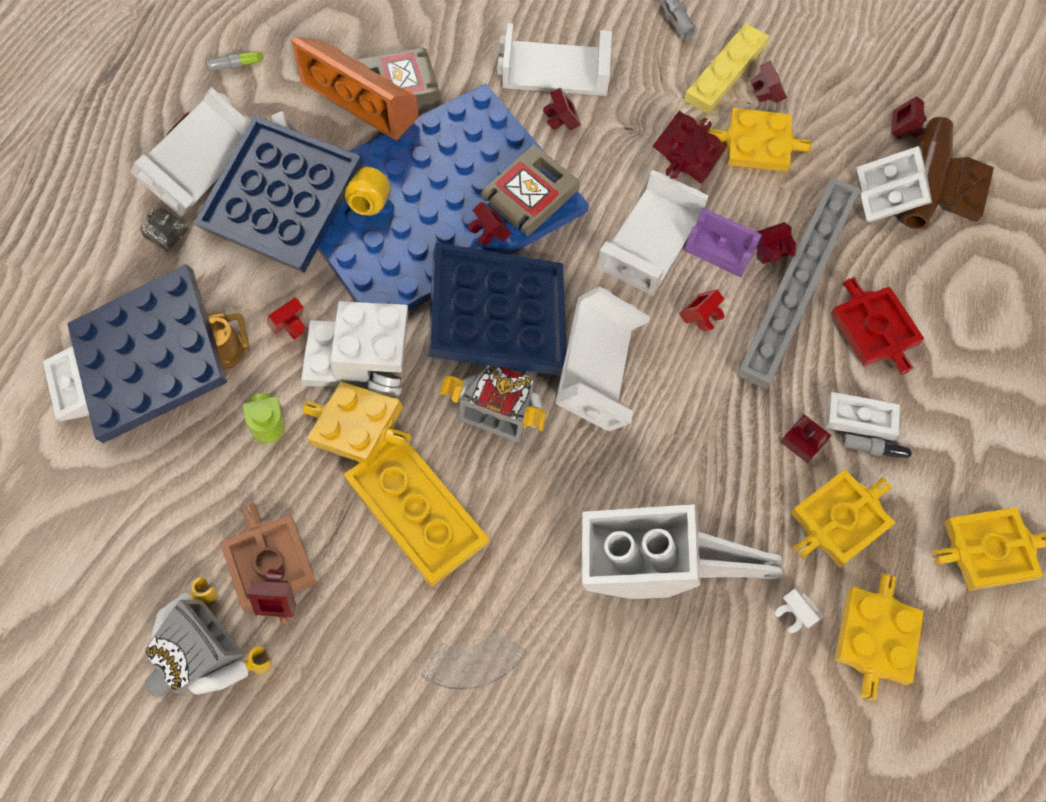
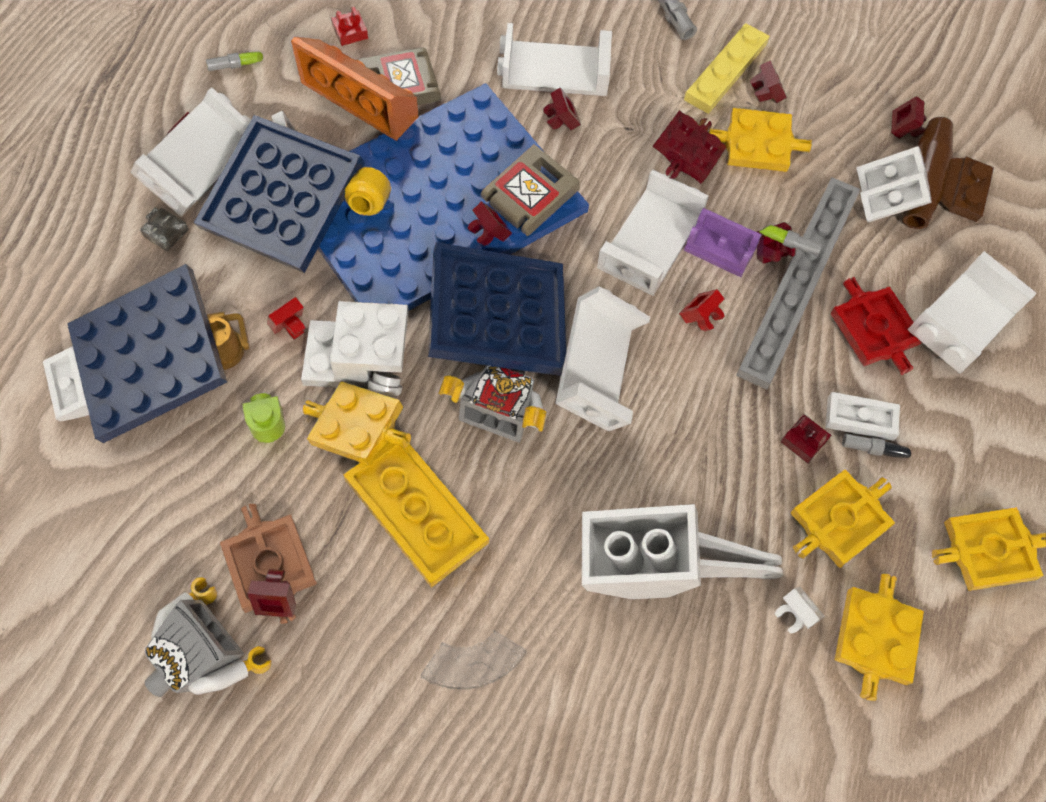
none -> red tile [331,7,369,46]
none -> light grey piece [759,225,822,256]
none -> white panel [907,251,1036,374]

